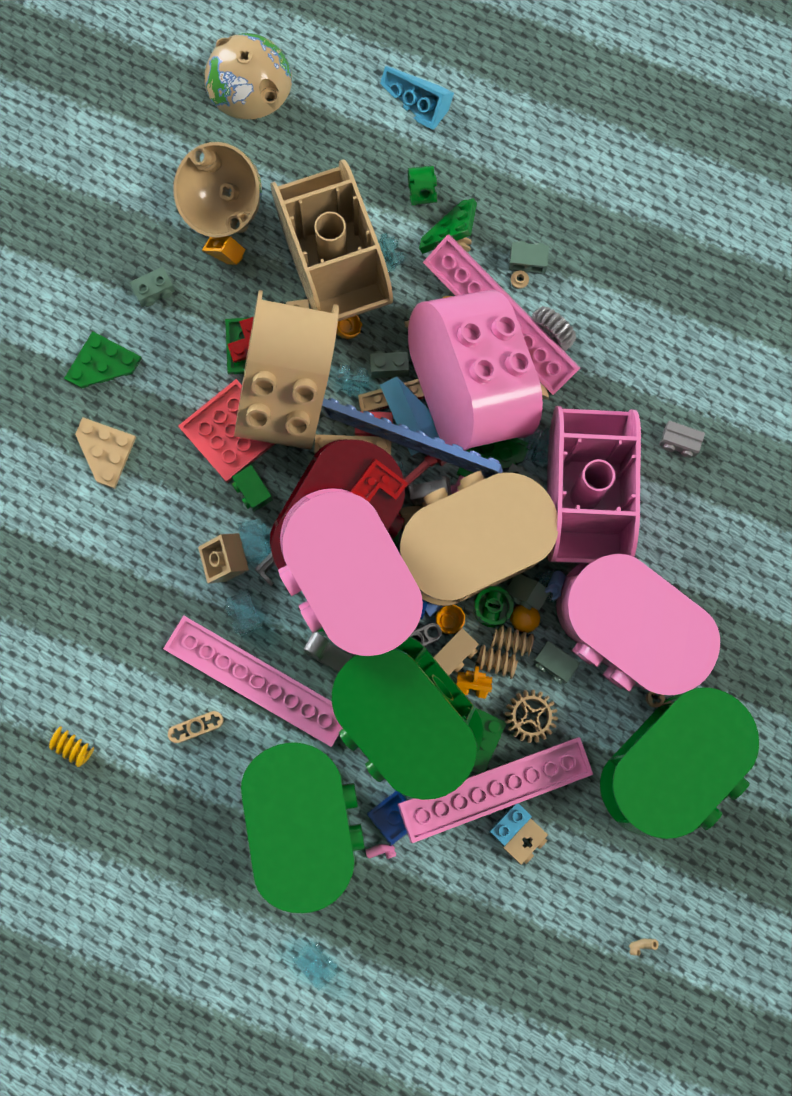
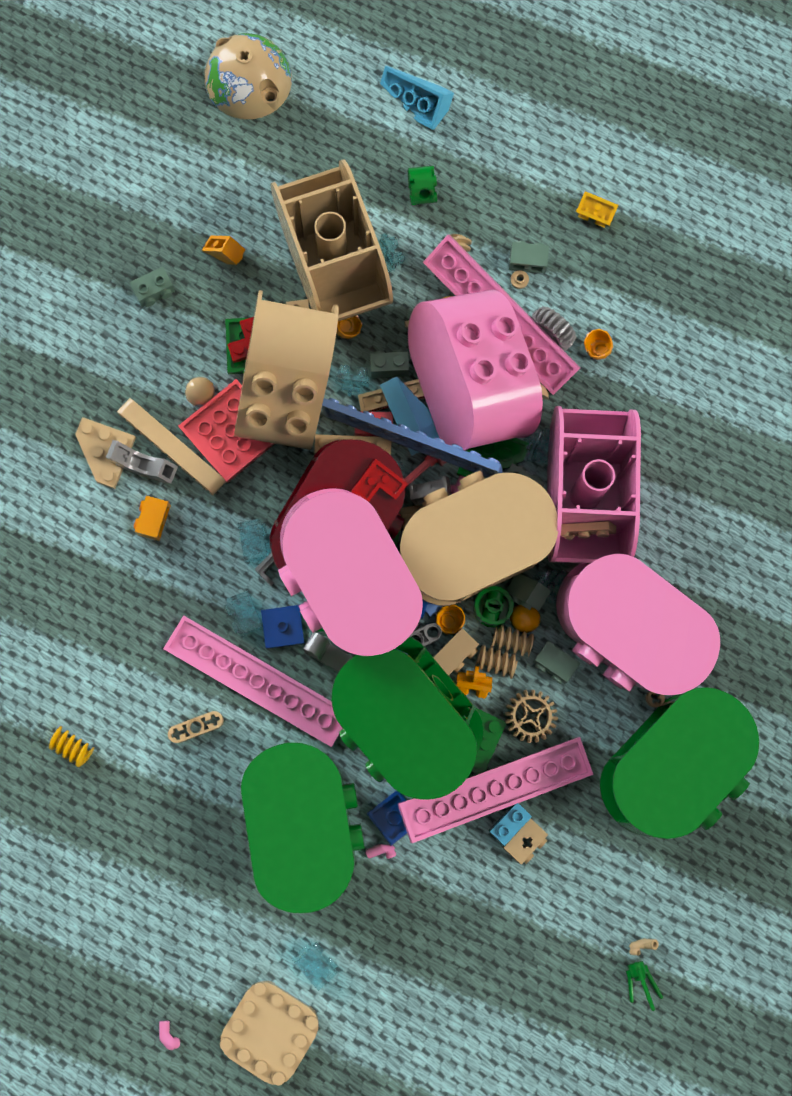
green plate [64,331,142,389] -> none
tan piece [173,142,262,237] -> none
tan brick [198,533,249,584] -> none
green brick [232,465,273,512] -> none
green plate [419,198,477,254] -> none
medium blue bar [545,571,566,601] -> none
light grey brick [659,420,705,458] -> none
none -> light grey arch [106,440,178,484]
none -> tan beam [117,398,226,495]
none -> light orange brick [133,495,171,541]
none -> bright pink arm [159,1021,180,1050]
none -> tan hair [185,377,215,406]
none -> tan plate [220,981,319,1086]
none -> blue plate [261,605,305,649]
none -> tan plate [561,521,616,540]
none -> yellow bracket [576,191,619,228]
none -> light orange hair [584,329,613,360]
none -> green plant [626,961,663,1011]

